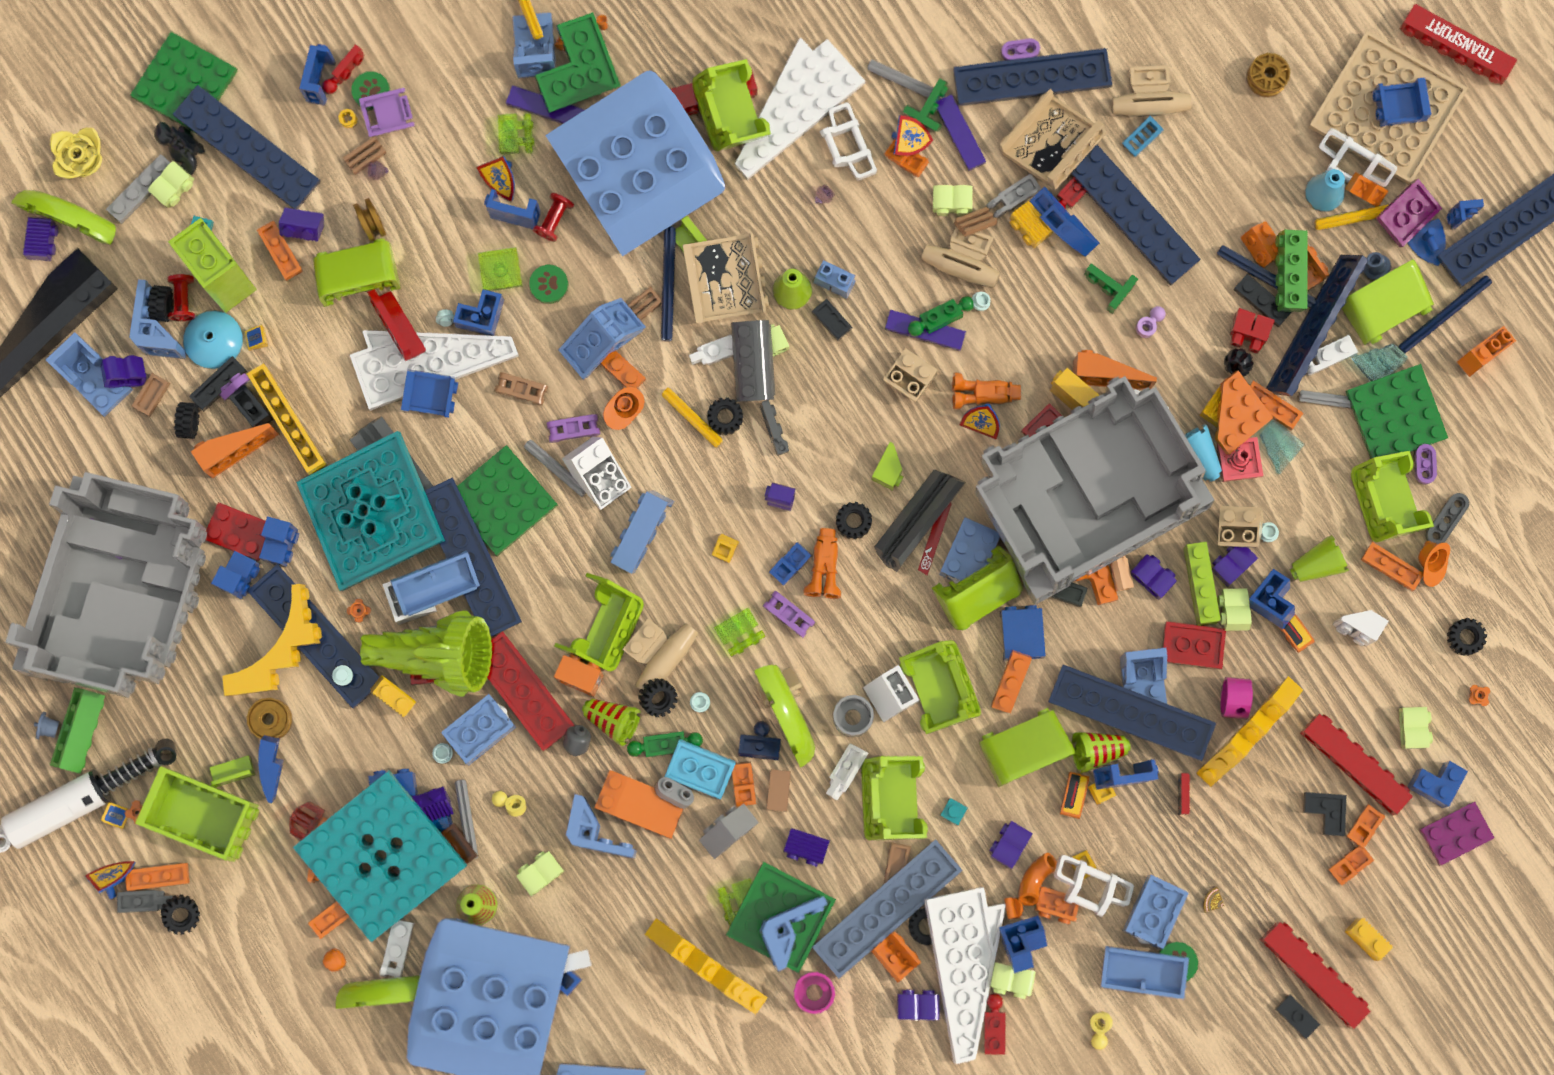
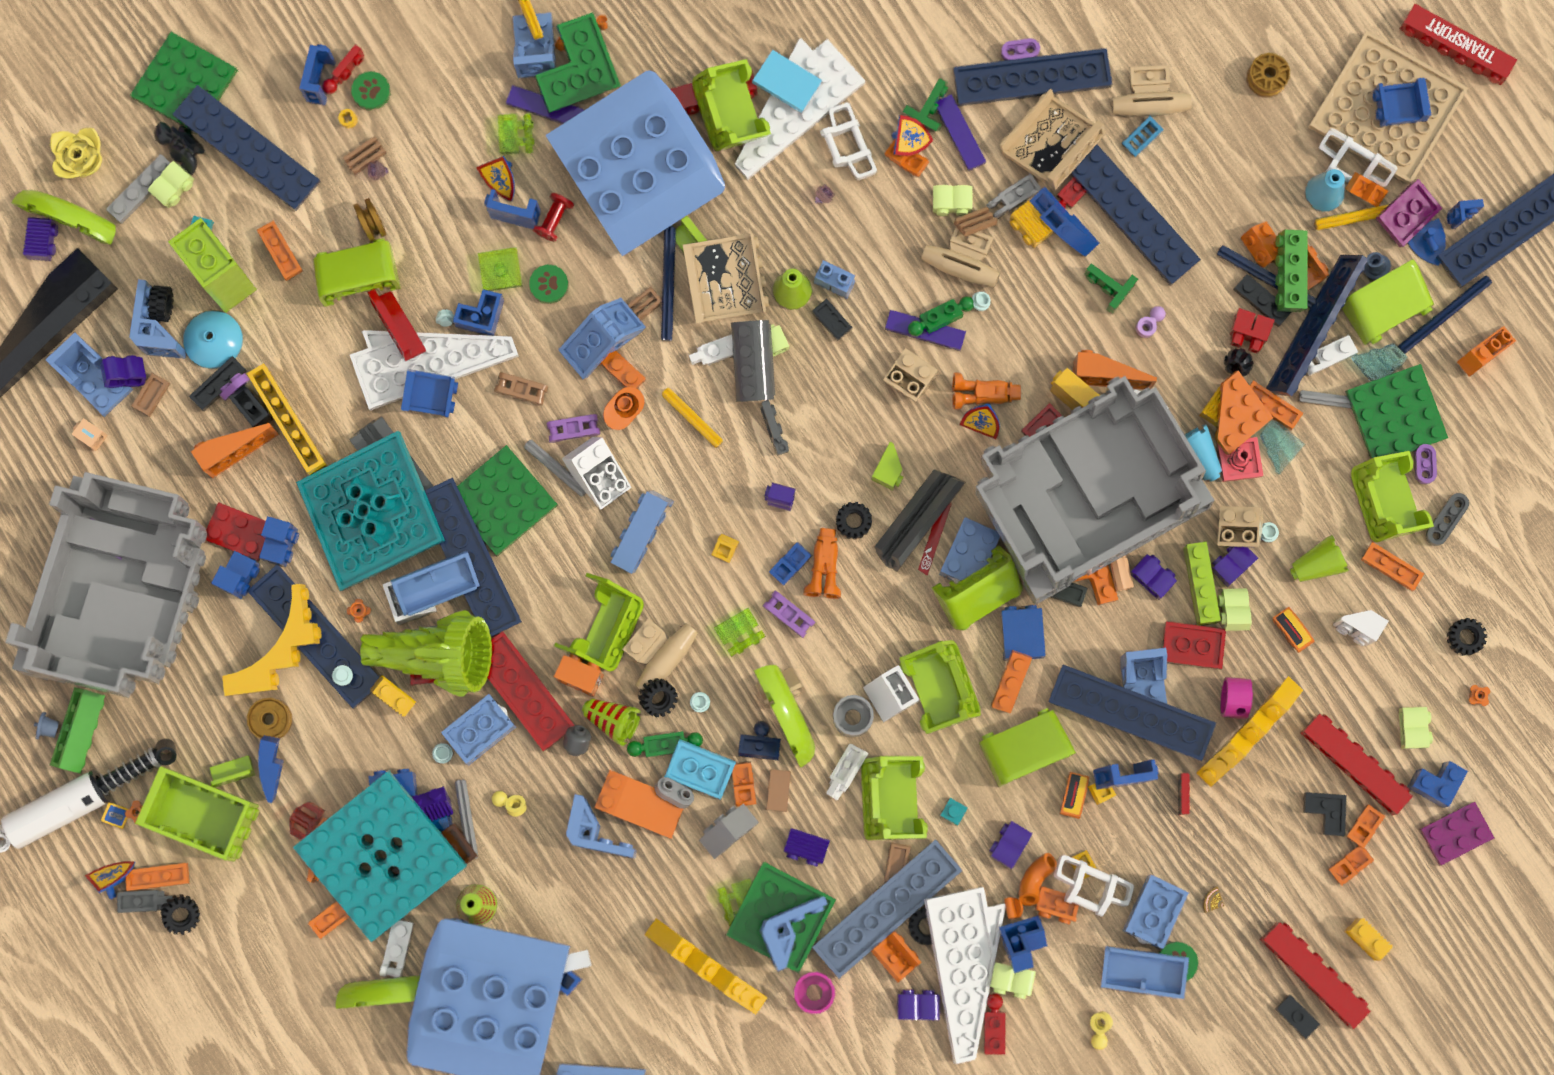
red hose [167,274,195,322] -> none
black tyre [174,402,199,439] -> none
slope [245,325,268,351] -> none
dark purple brick [279,208,324,242] -> none
orange piece [323,948,347,972] -> none
medium lavender container [359,88,415,137] -> none
yellowish green brick [516,851,565,896] -> none
black tyre [707,397,743,435] -> none
light grey axle [867,60,934,97] -> none
lime cone [1071,732,1131,773] -> none
blue brick [1249,569,1295,629] -> none
orange piece [1418,541,1451,587] -> none
none -> light nougat brick [72,418,108,451]
none -> medium azure tile [752,50,822,113]

